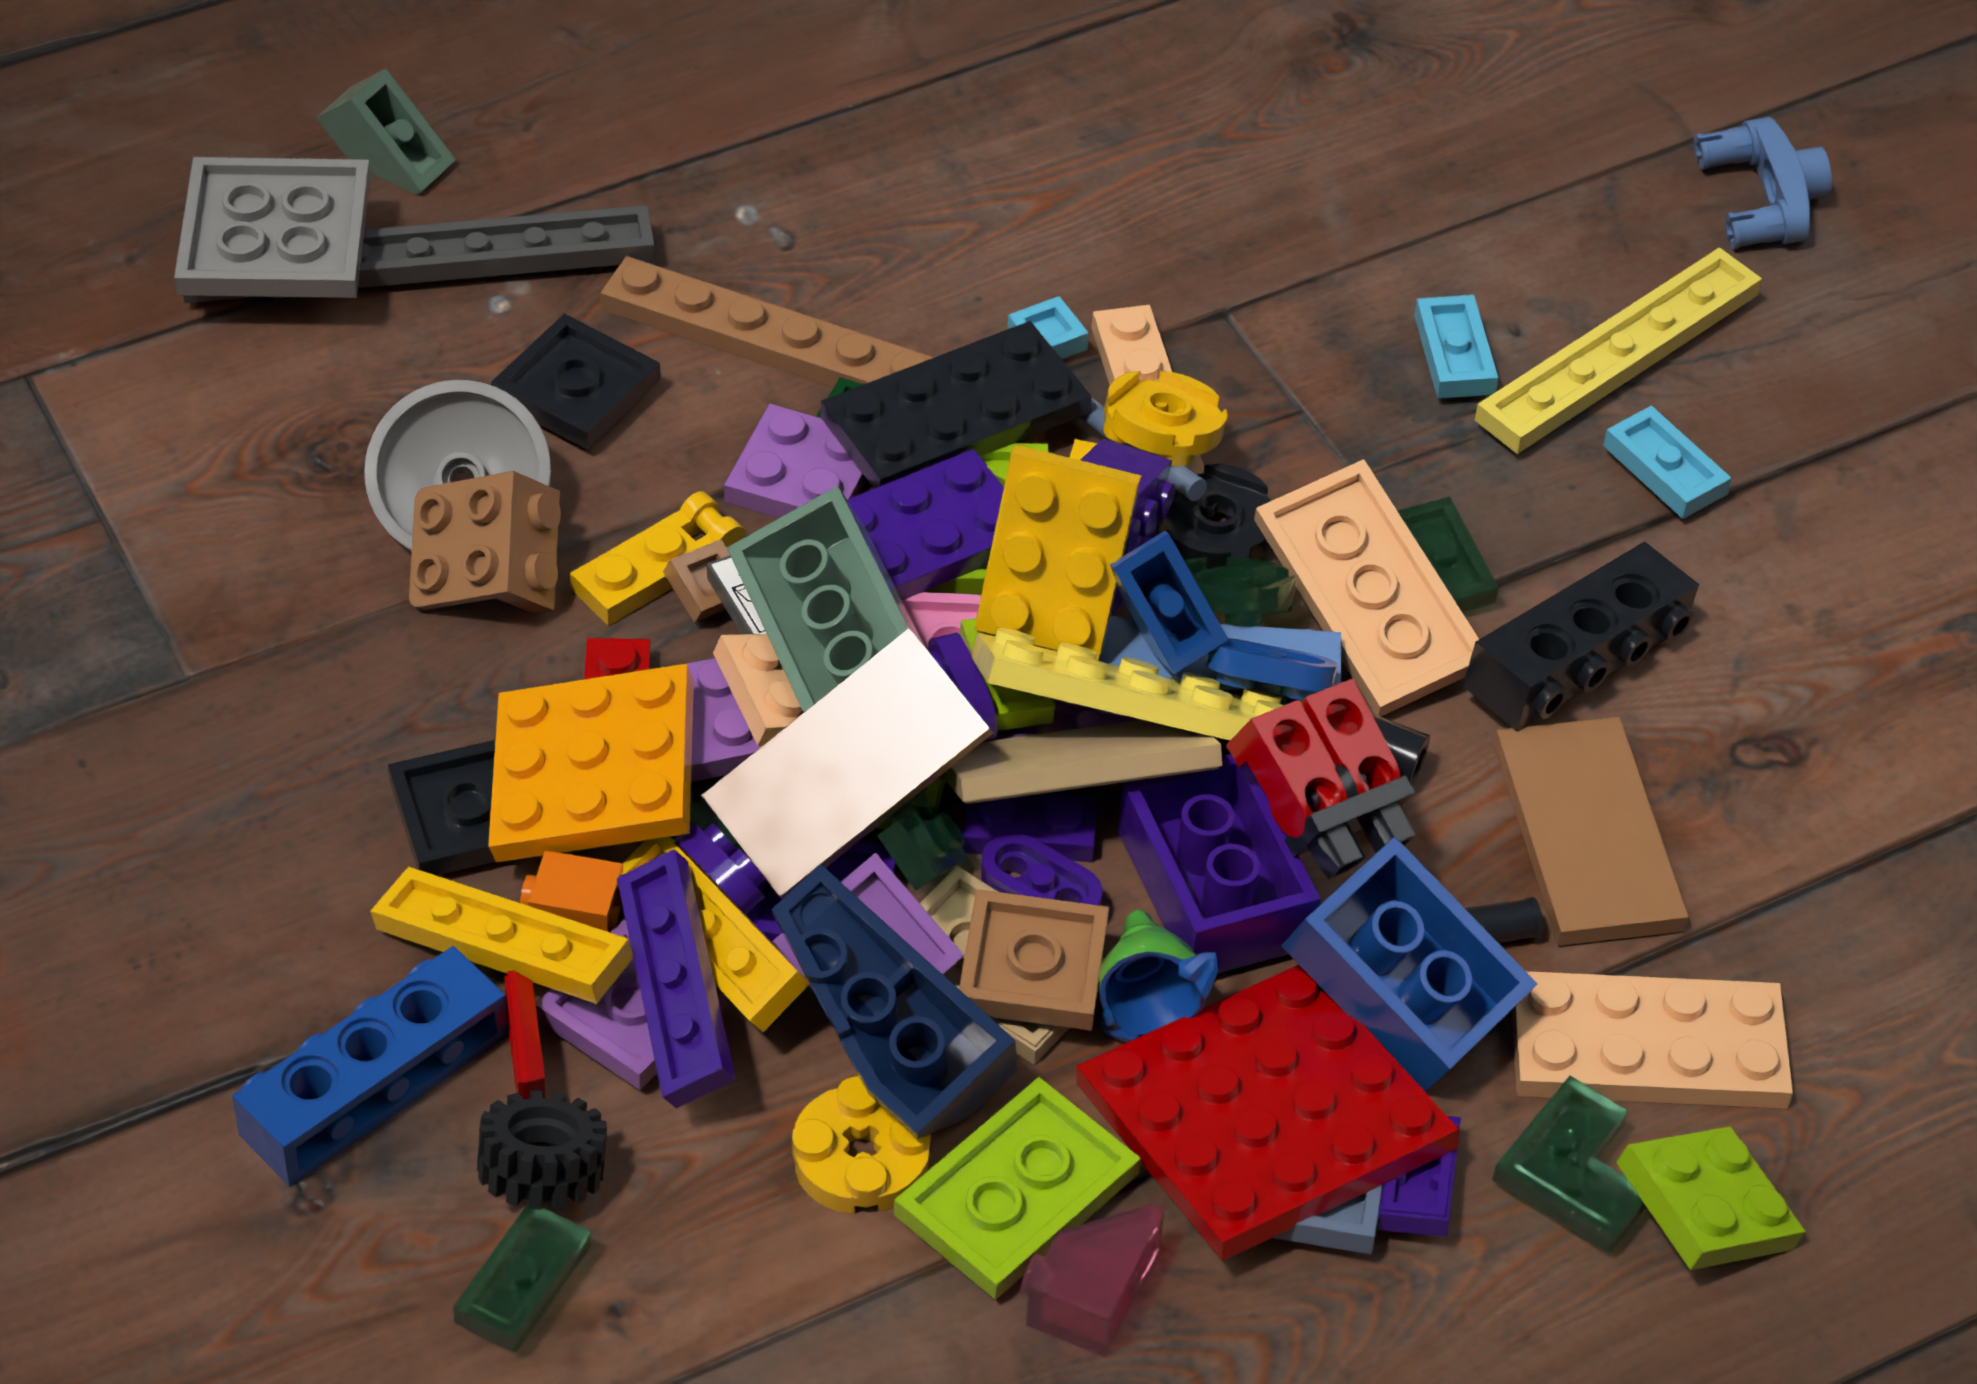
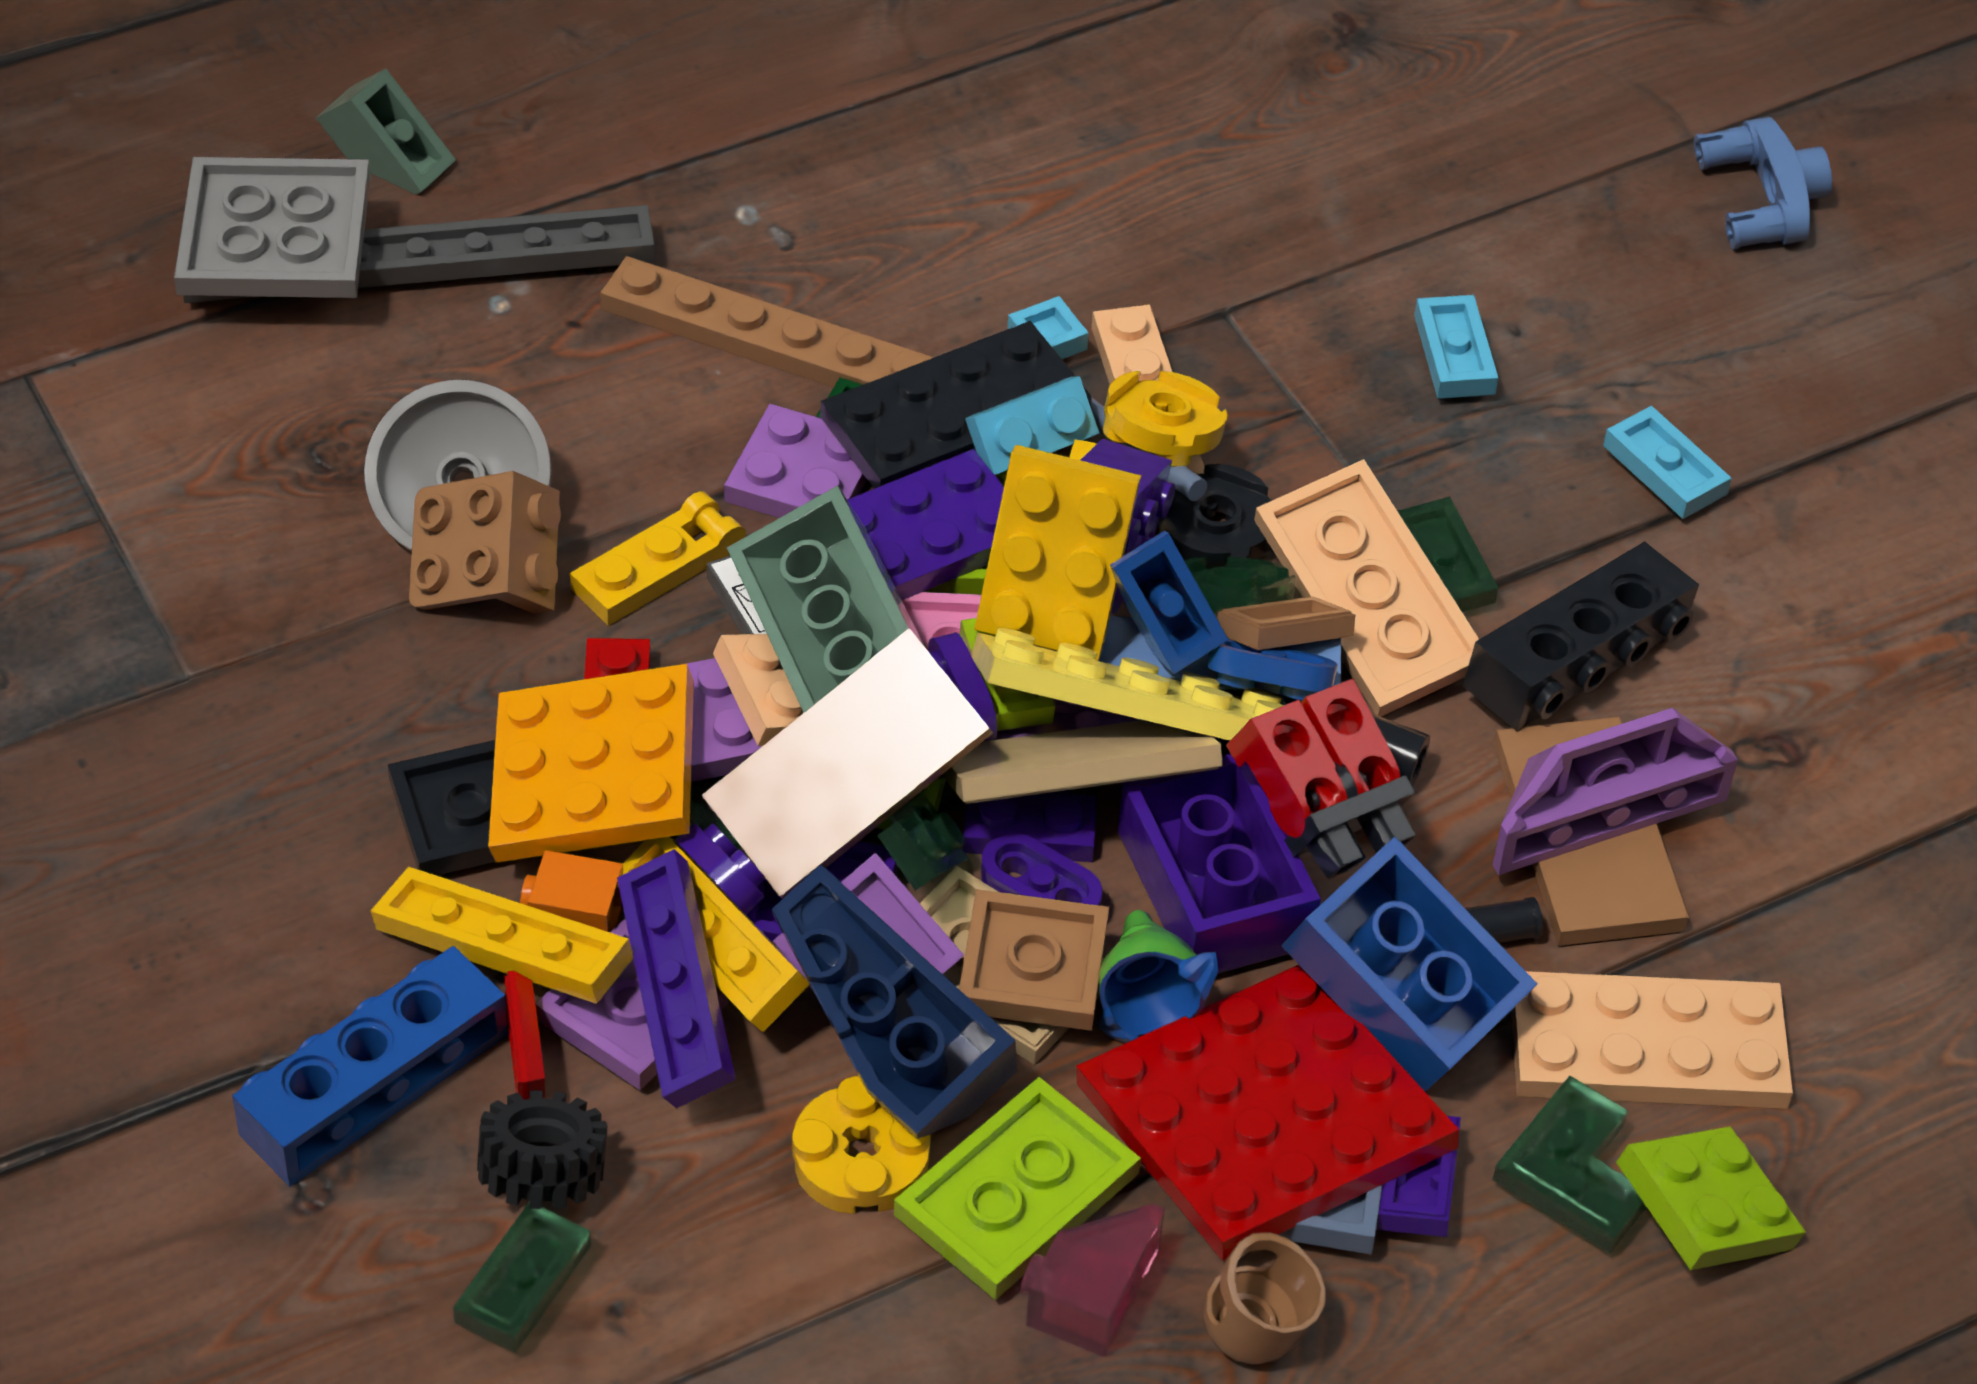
black plate [491,313,661,450] -> none
medium nougat plate [663,539,730,623] -> none
light yellow plate [1475,247,1762,454] -> none
none -> medium azure plate [965,376,1099,475]
none -> medium nougat helmet [1204,1233,1325,1365]
none -> medium nougat tile [1217,596,1356,650]
none -> medium lavender wedge [1492,708,1738,875]

